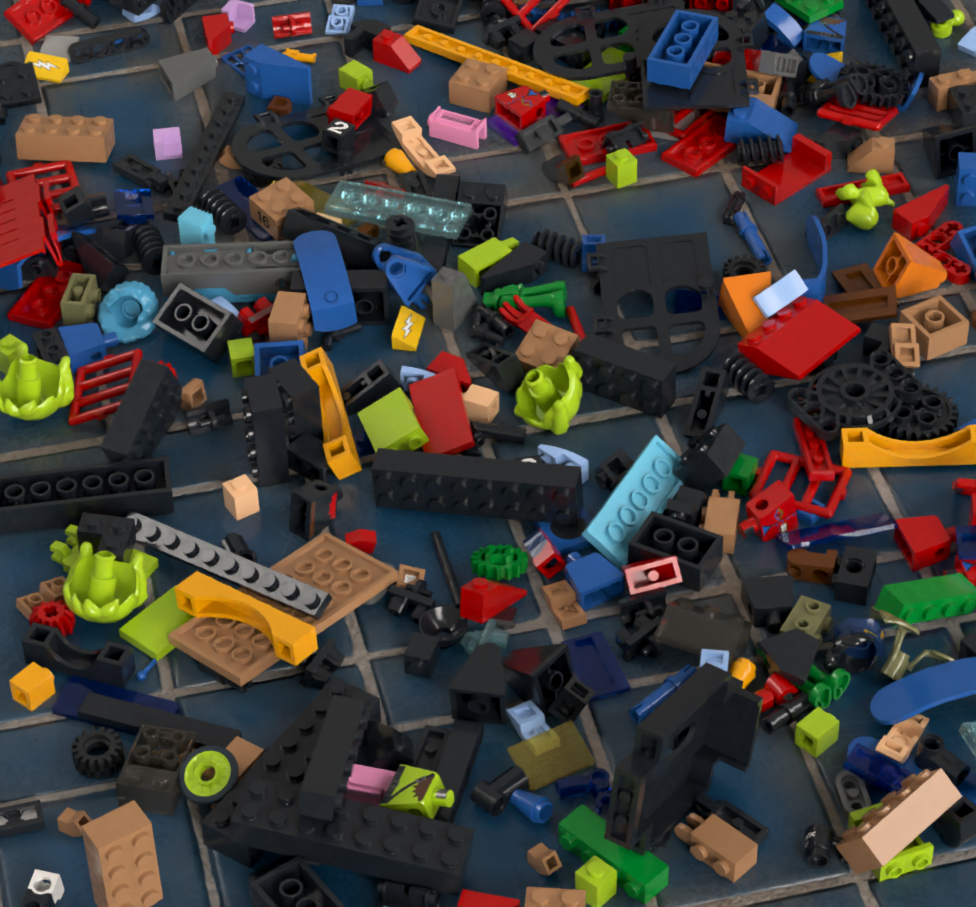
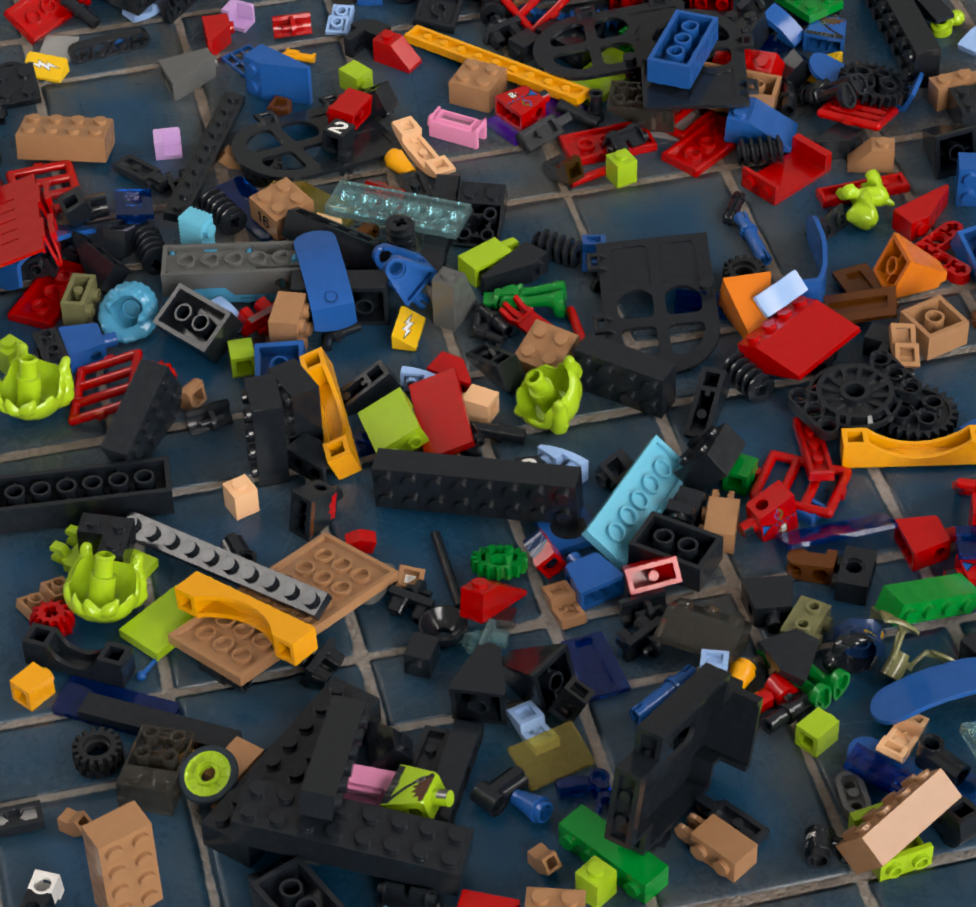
dark grey slope [758,50,800,78] -> none

